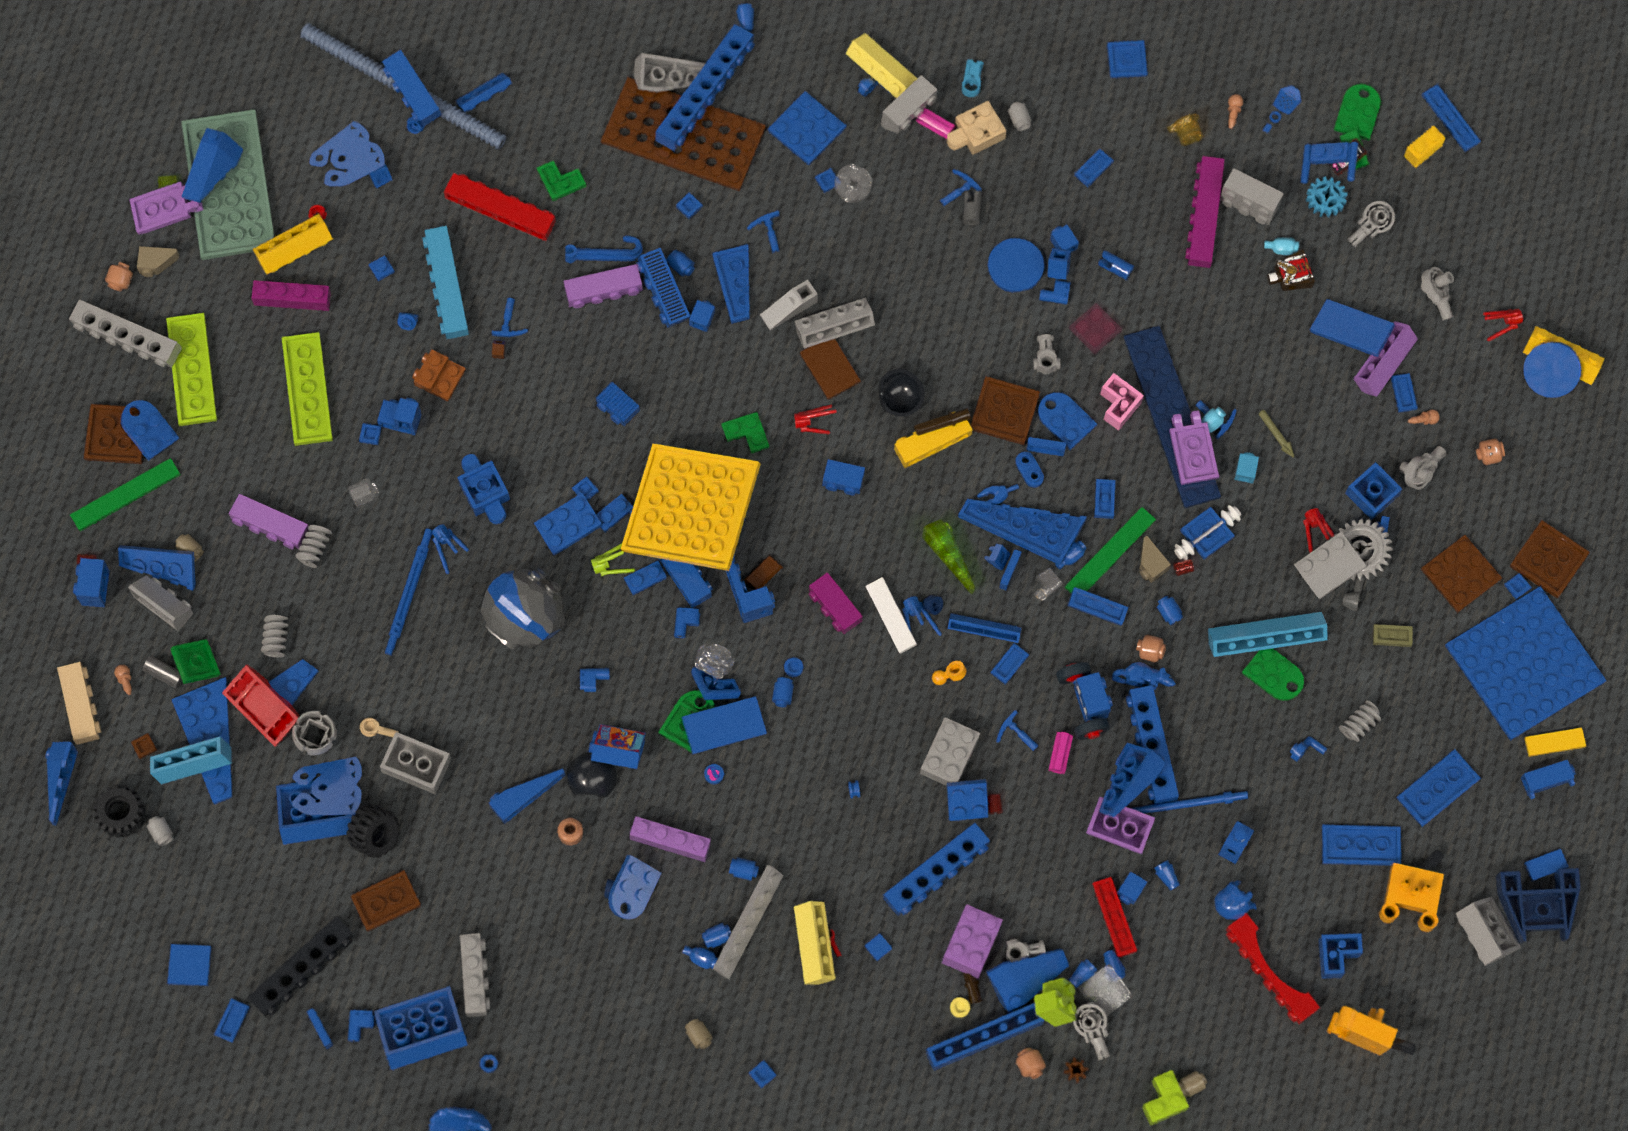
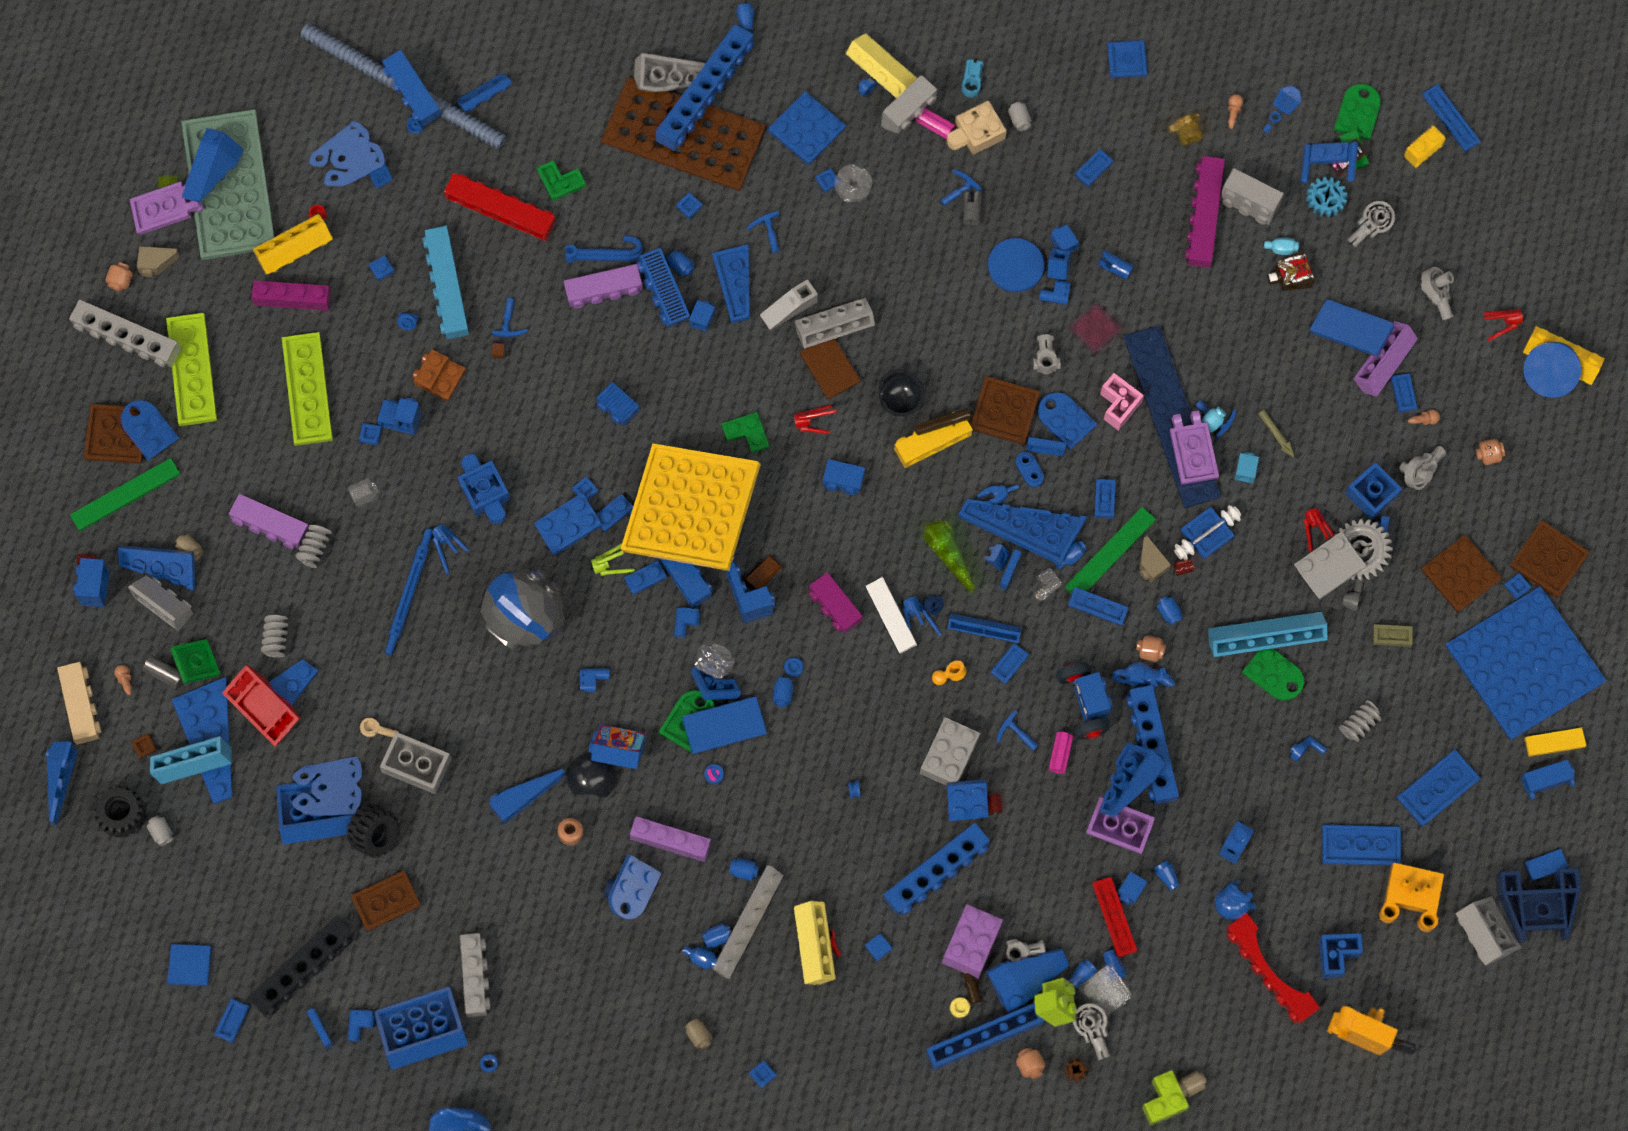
light grey piece [292,711,337,755] -> none
blue bar [1131,791,1248,814] -> none

